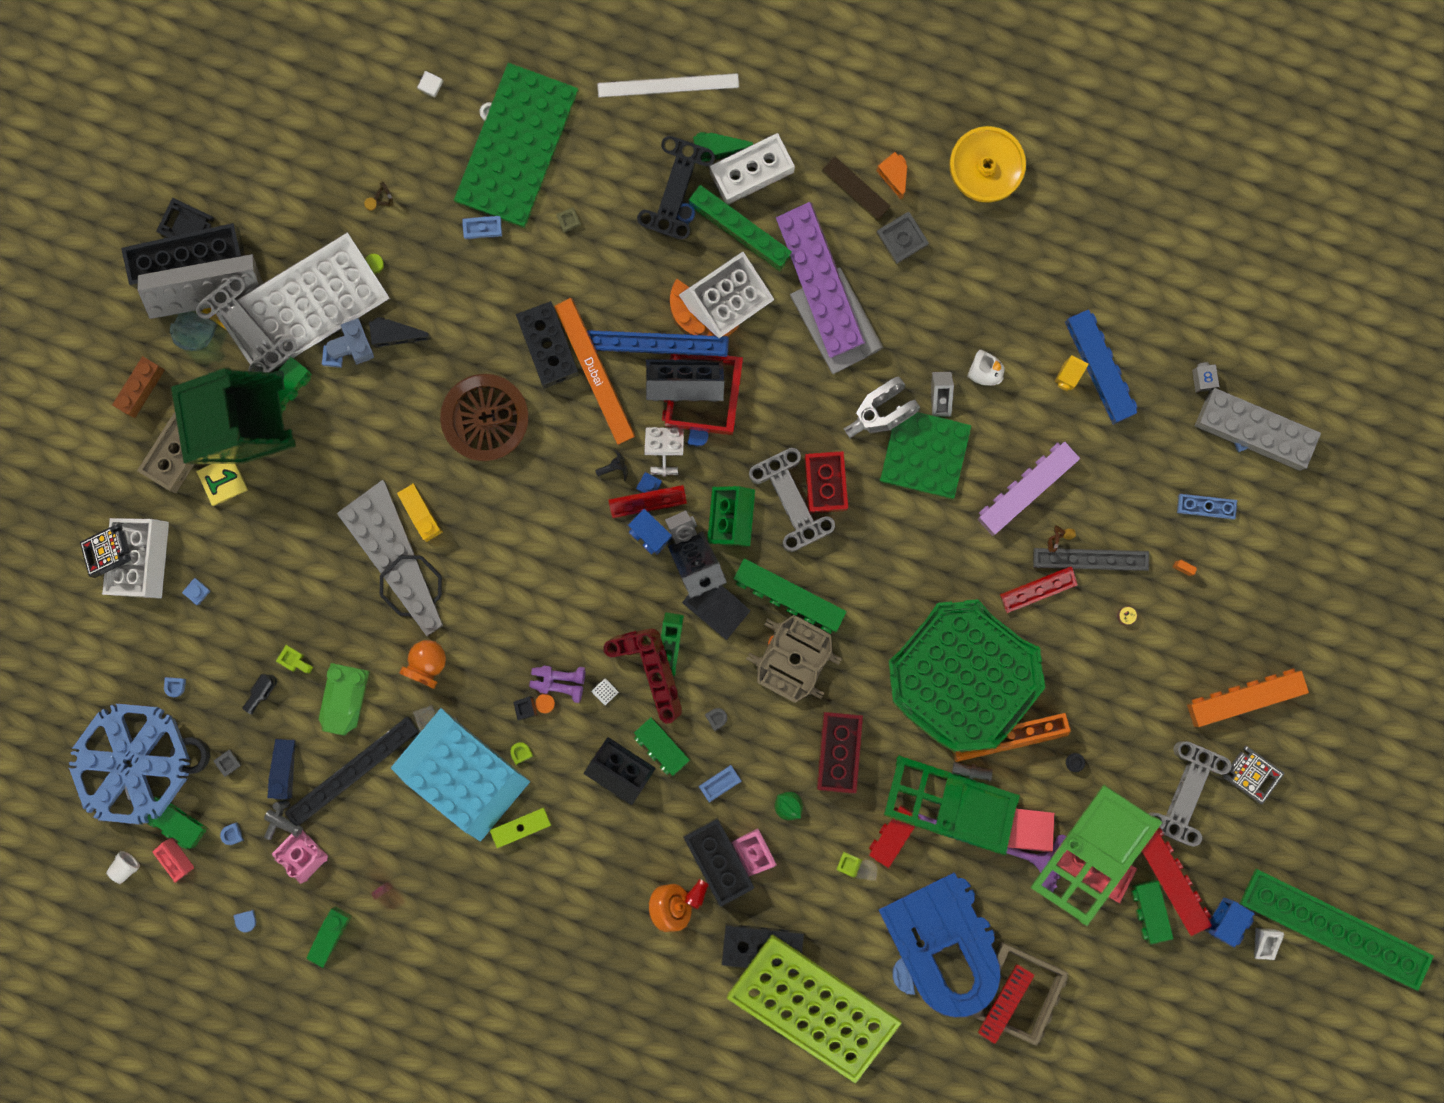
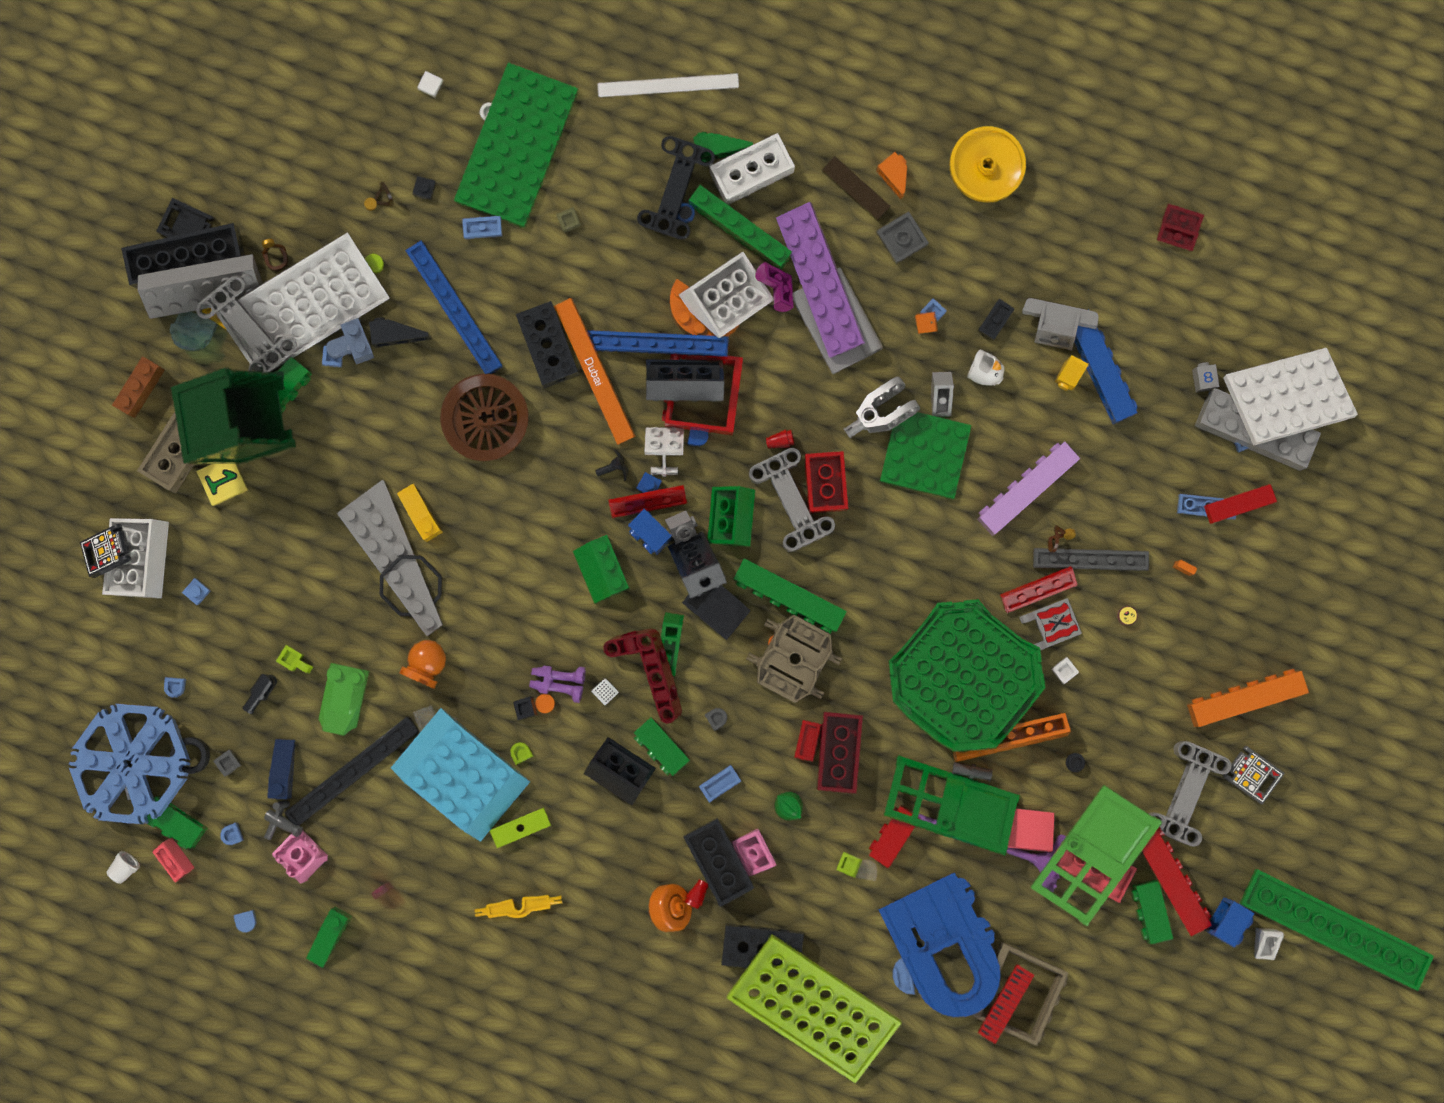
none -> reddish brown piece [262,239,288,271]
none -> blue tile [405,241,503,374]
none -> black plate [412,176,436,201]
none -> yellow piece [475,895,563,918]
none -> green slope [573,535,630,604]
none -> magenta brick [755,262,793,312]
none -> red cone [766,429,795,449]
none -> red tile [794,720,822,762]
none -> orange tile [915,312,938,334]
none -> medium blue tile [920,298,947,321]
none -> black plate [978,299,1015,341]
none -> flag [1020,598,1082,650]
none -> light grey plate [1022,298,1098,350]
none -> white plate [1051,657,1079,684]
none -> dark red slope [1156,203,1204,252]
none -> red tile [1204,484,1277,524]
none -> white plate [1223,348,1358,446]

